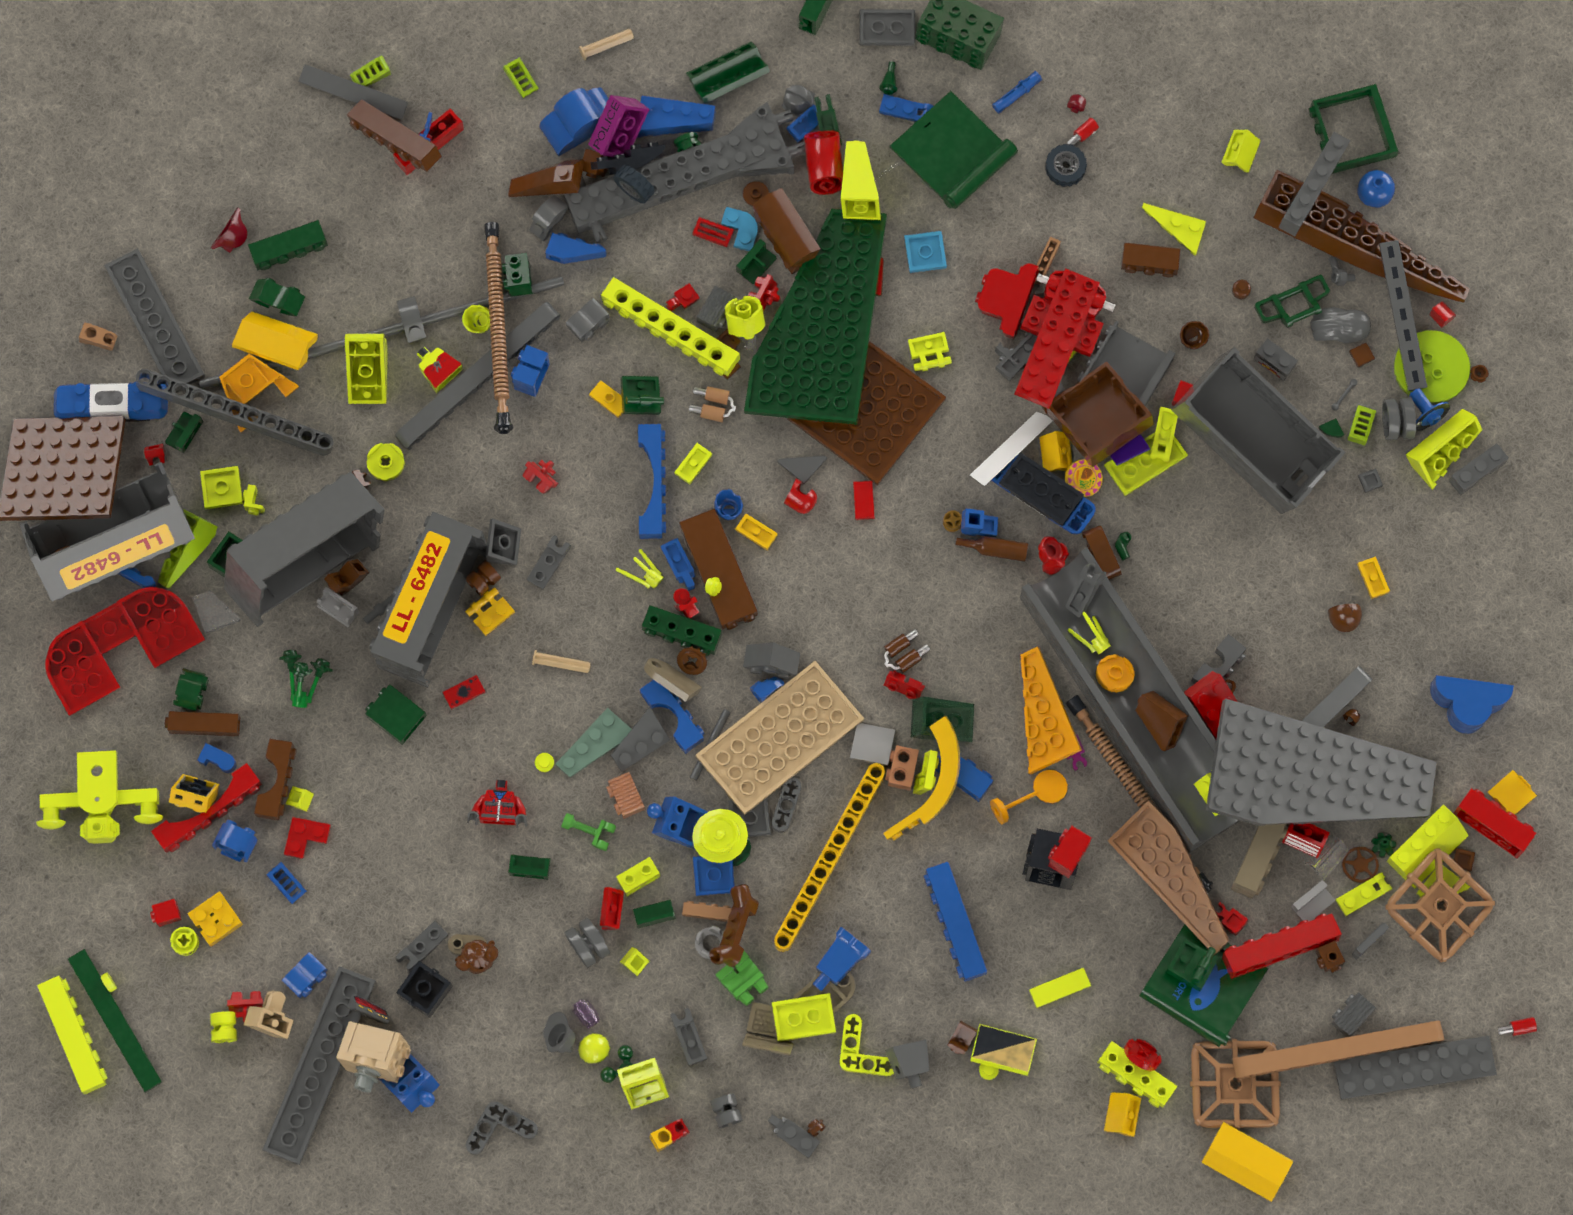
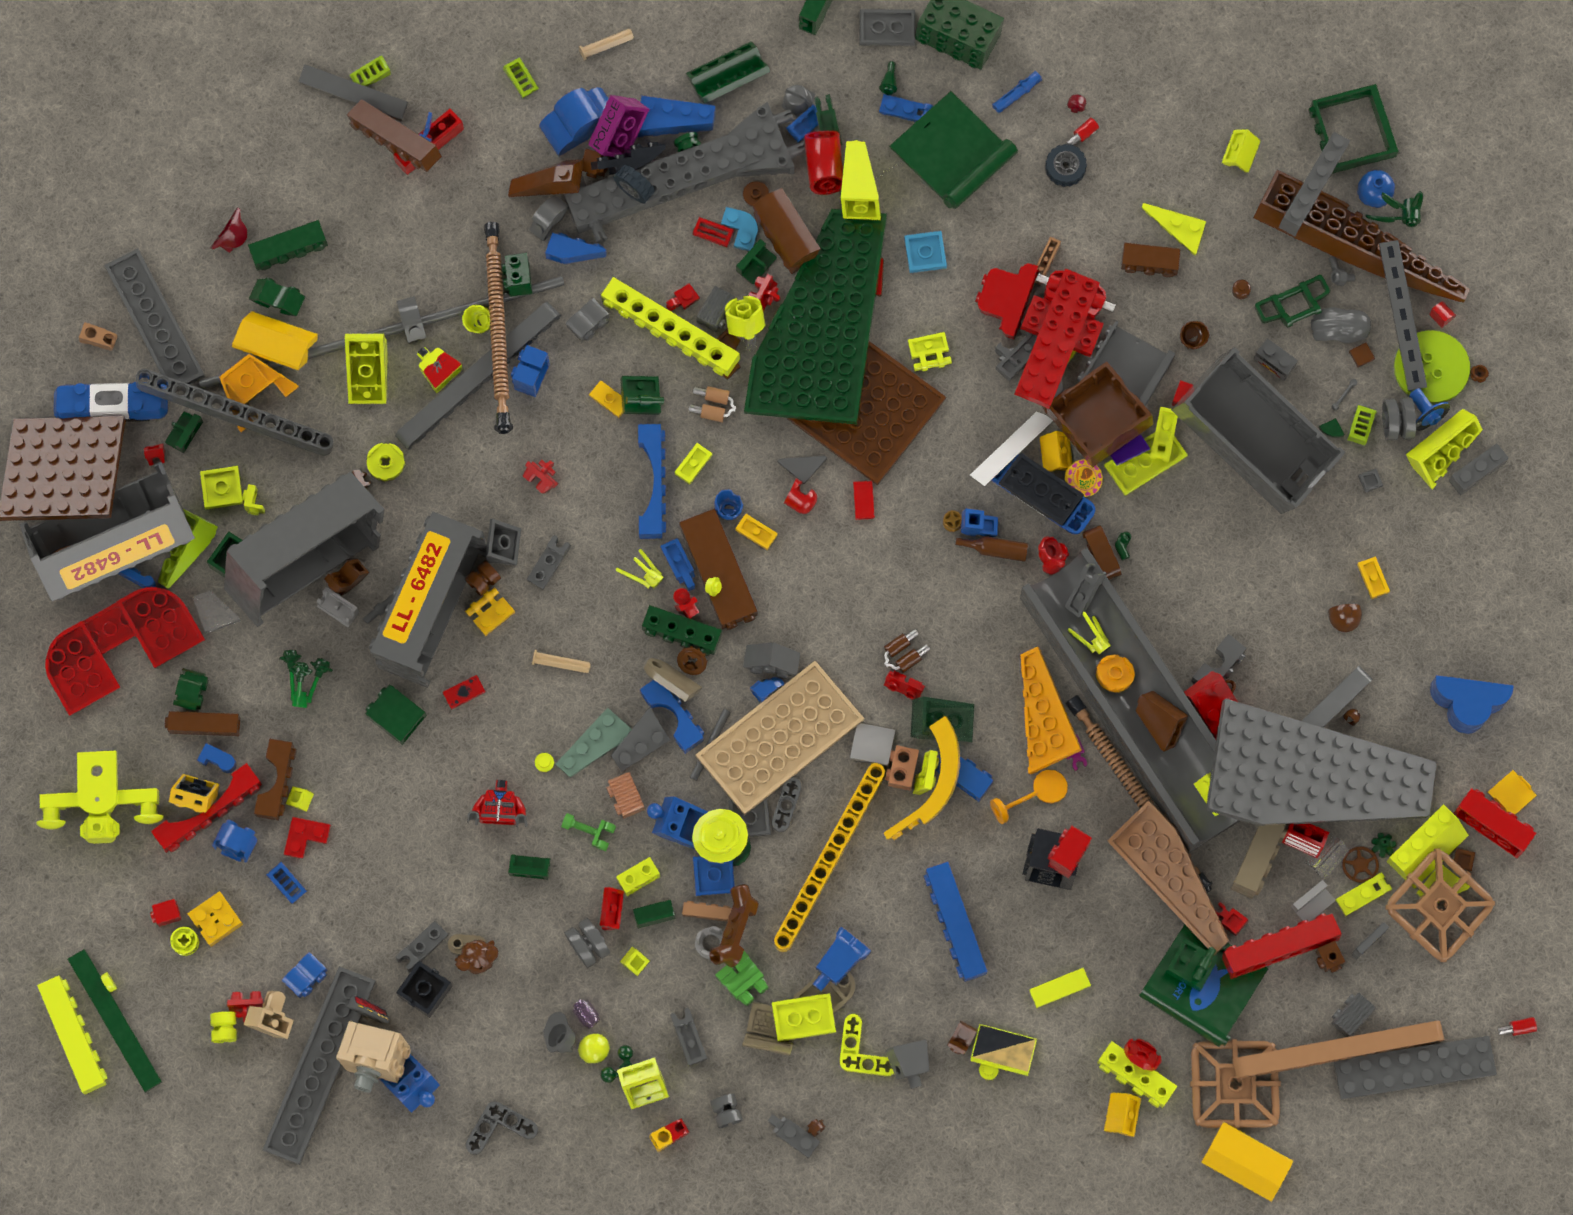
none -> dark green plant [1365,191,1423,227]

